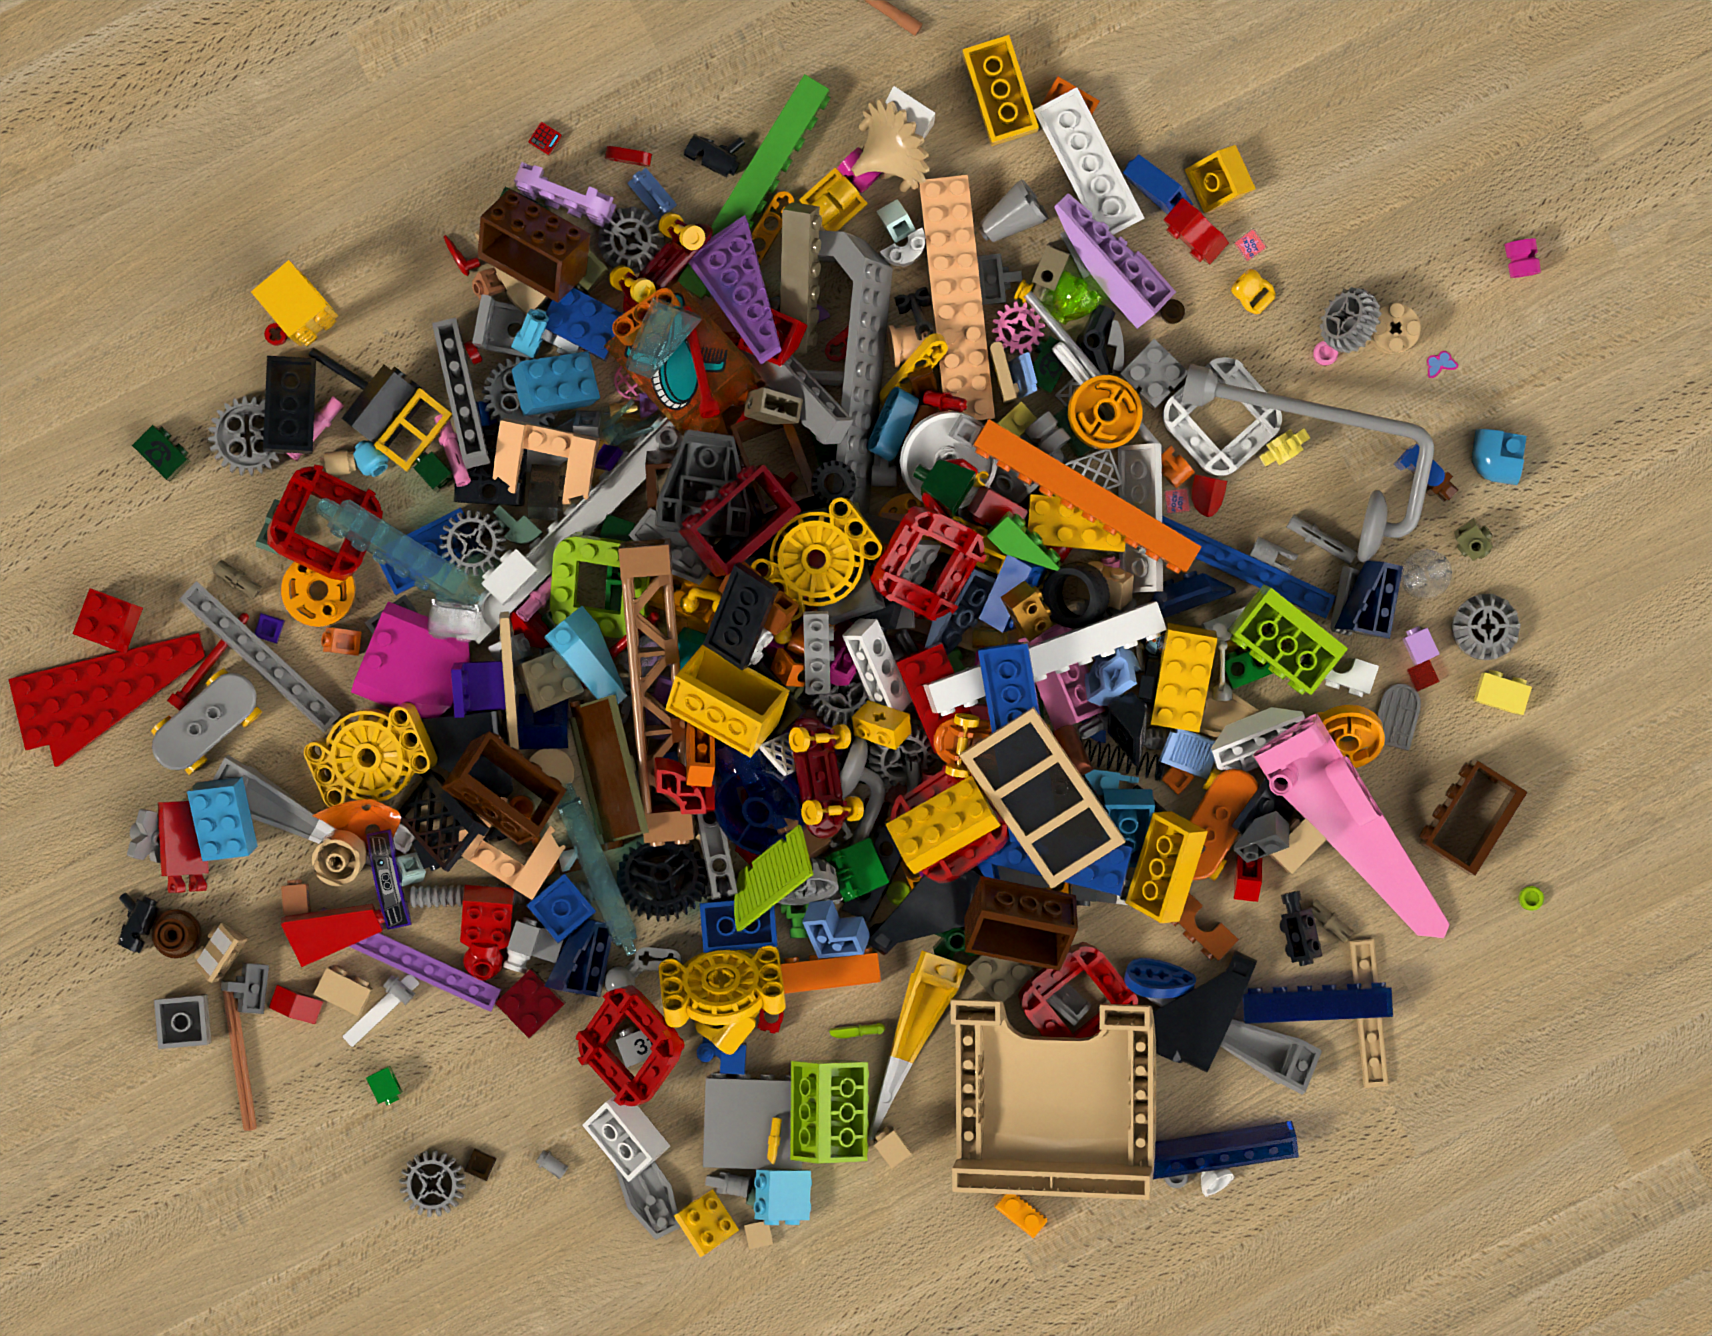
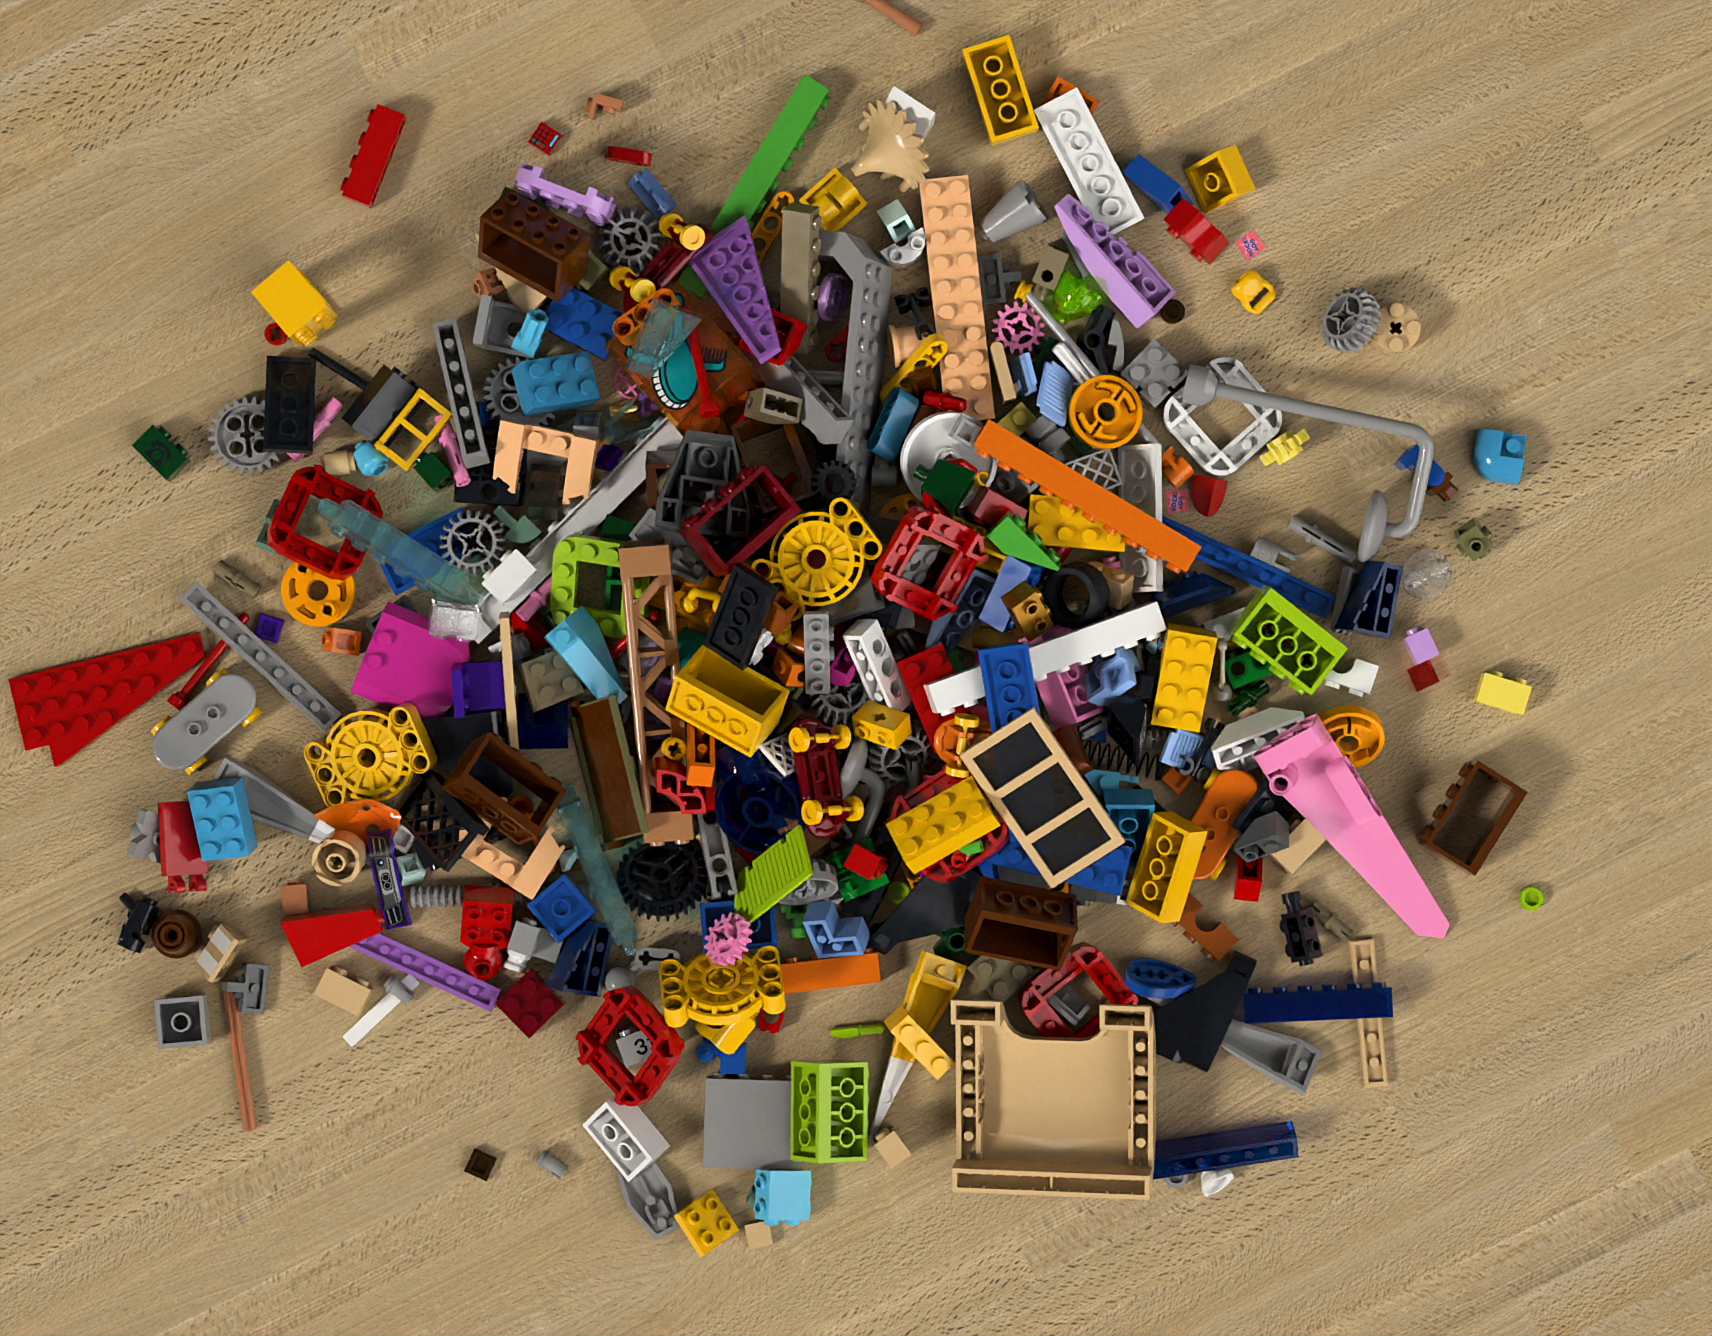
red brick [72,588,143,653] -> none
red slope [269,985,324,1024] -> none
green brick [366,1066,403,1106] -> none
light grey gear [399,1150,466,1217] -> none
red bar [443,235,480,276] -> none
red tile [463,340,483,365] -> none
tan tile [529,748,575,789] -> none
white plate [541,329,580,355] -> none
light grey plate [656,426,680,450] -> none
black piece [684,134,745,178] -> none
light grey hinge [705,1171,751,1198] -> none
yellow piece [767,1117,782,1165] -> none
dark pink wheel [837,147,883,193] -> none
light orange brick [994,1194,1047,1238] -> none
bright pink tile [1313,341,1338,366] -> none
light grey window [1377,684,1421,751] -> none
medium blue sticker [1427,351,1458,378] -> none
light grey gear [1452,594,1521,660] -> none
dark pink wheel [1504,238,1541,278] -> none
none -> red brick [340,104,407,209]
none -> nougat bracket [585,92,624,120]
none -> yellow bush [661,737,686,761]
none -> bright pink gear [704,912,753,967]
none -> lavender tile [818,272,848,322]
none -> red brick [843,844,888,880]
none -> yellow brick [884,1005,955,1080]
none -> arm [951,840,984,868]
none -> light blue window [1036,361,1074,427]
none -> black bar [1175,717,1225,784]
none -> dark green pin [1226,679,1270,716]

